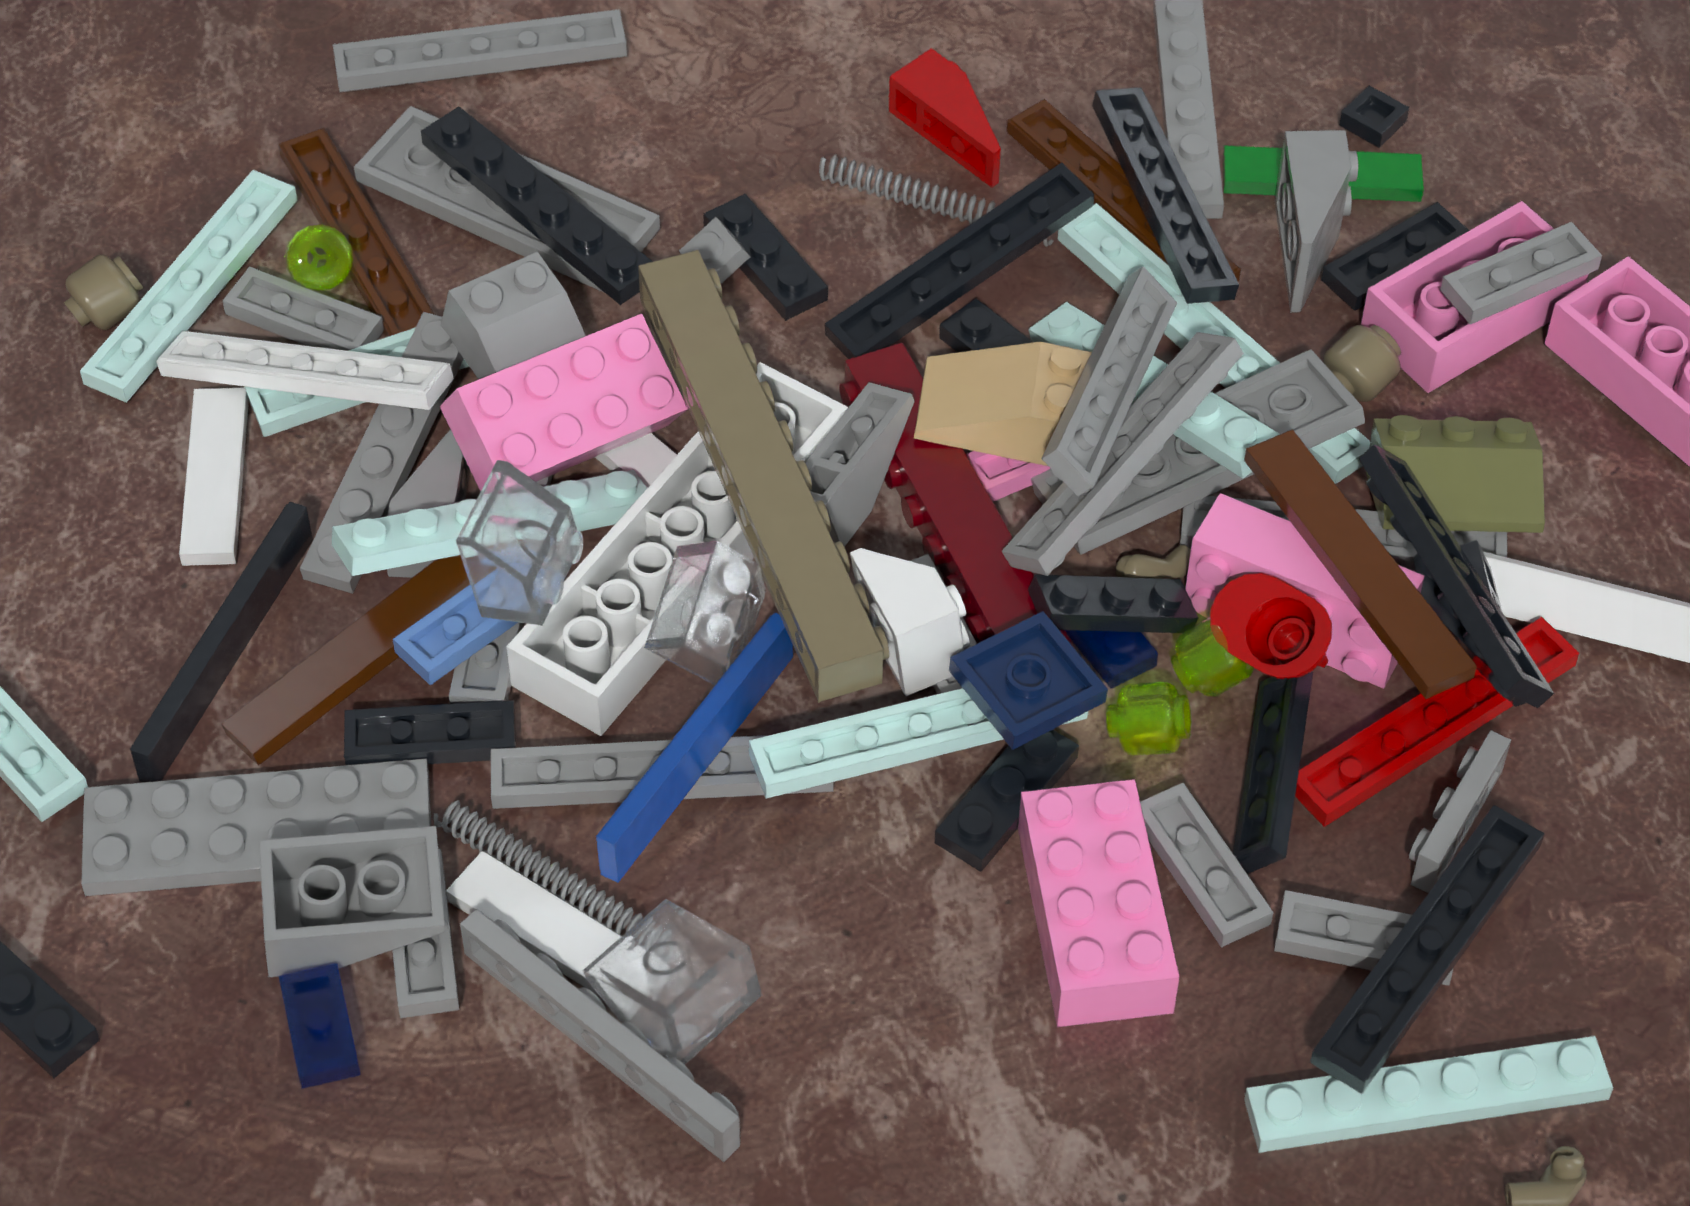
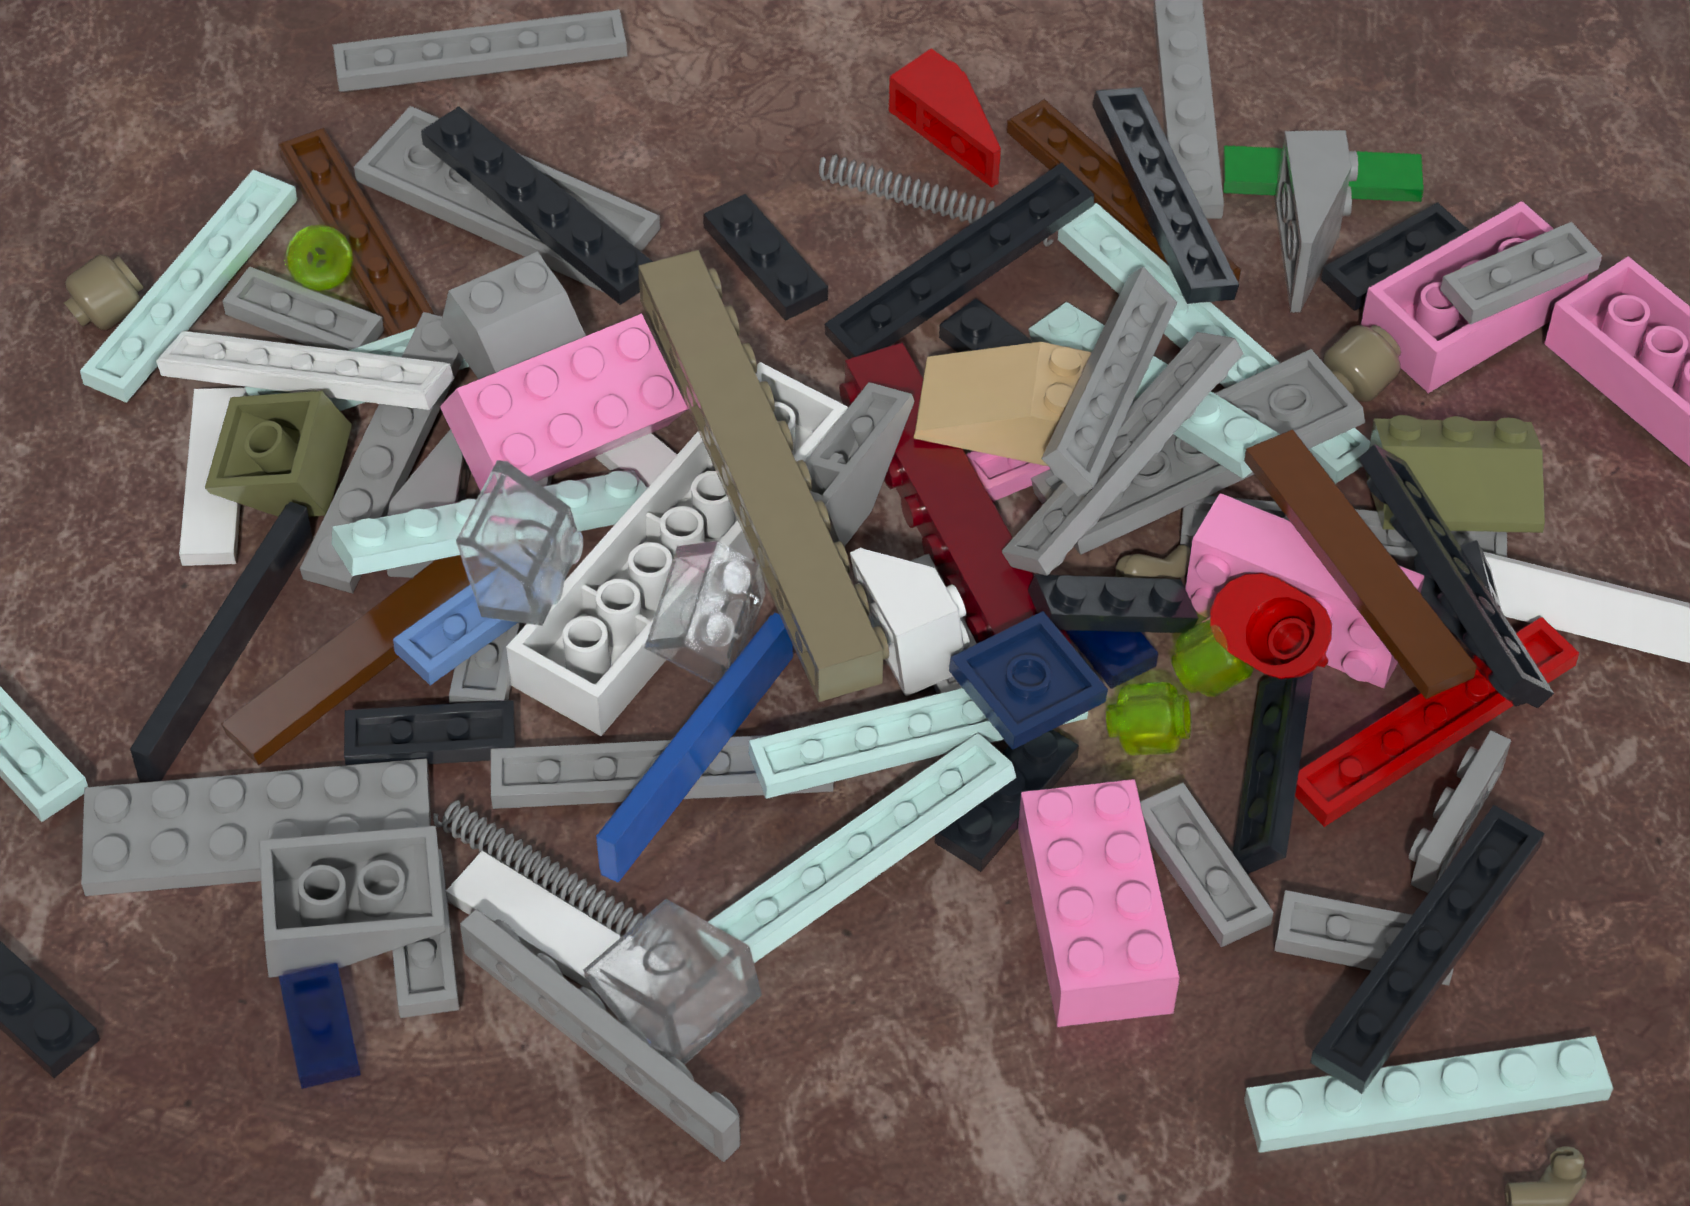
light grey plate [679,217,751,283] -> none
black plate [1339,85,1410,148] -> none
none -> olive slope [205,391,352,517]
none -> light aqua plate [702,733,1016,973]

